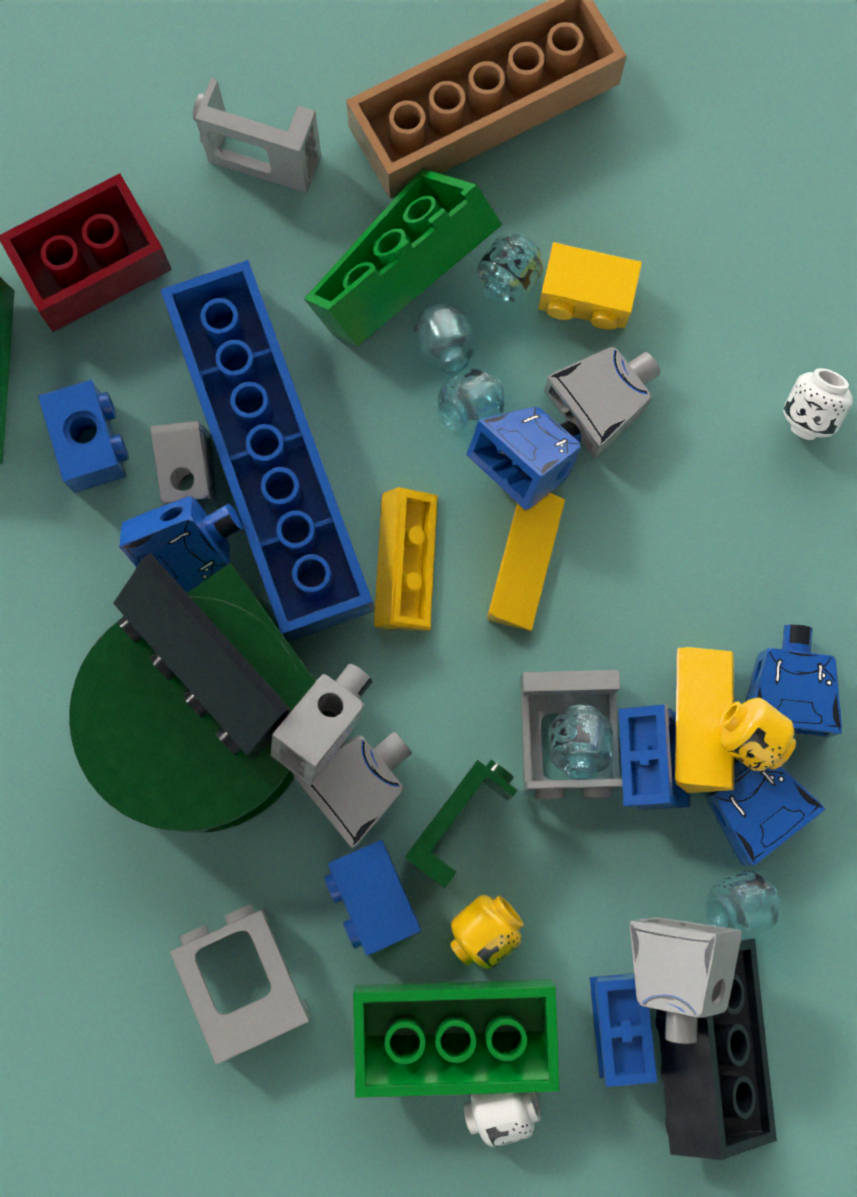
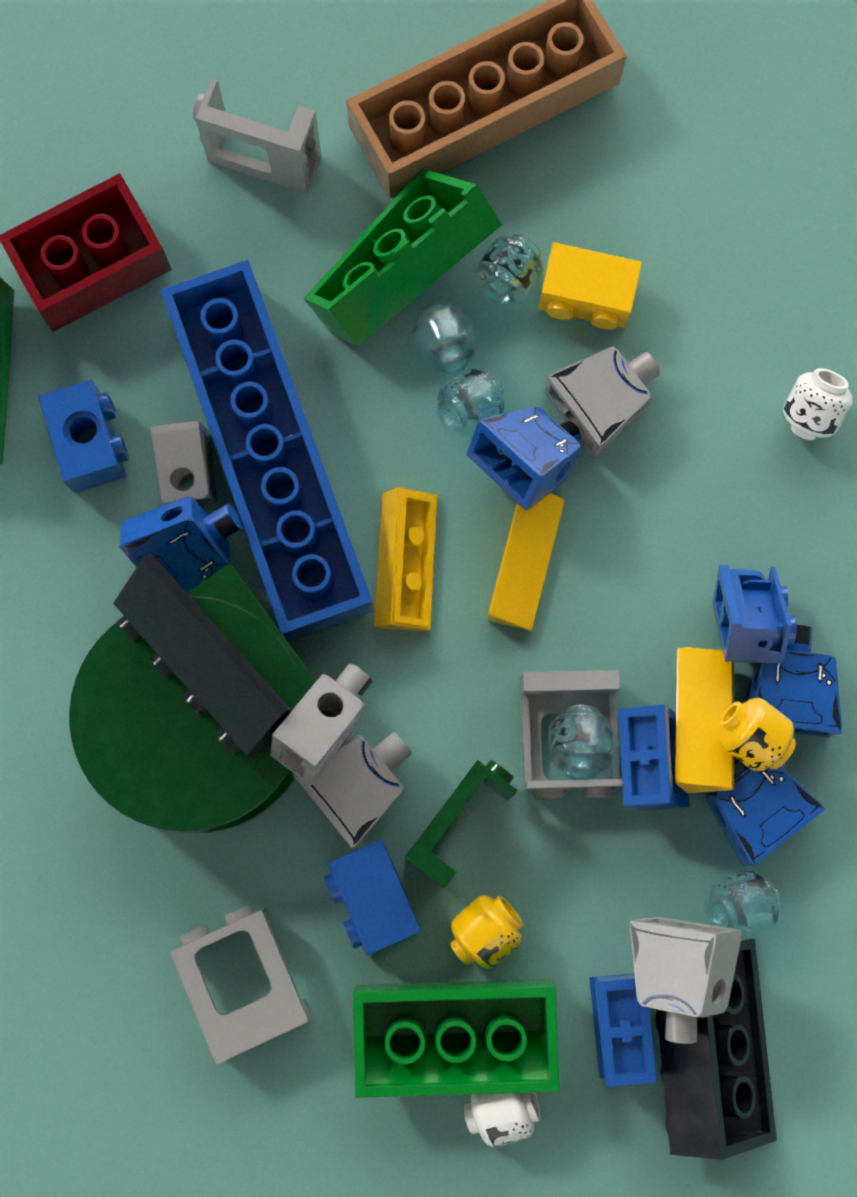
none -> blue hinge [712,565,797,663]

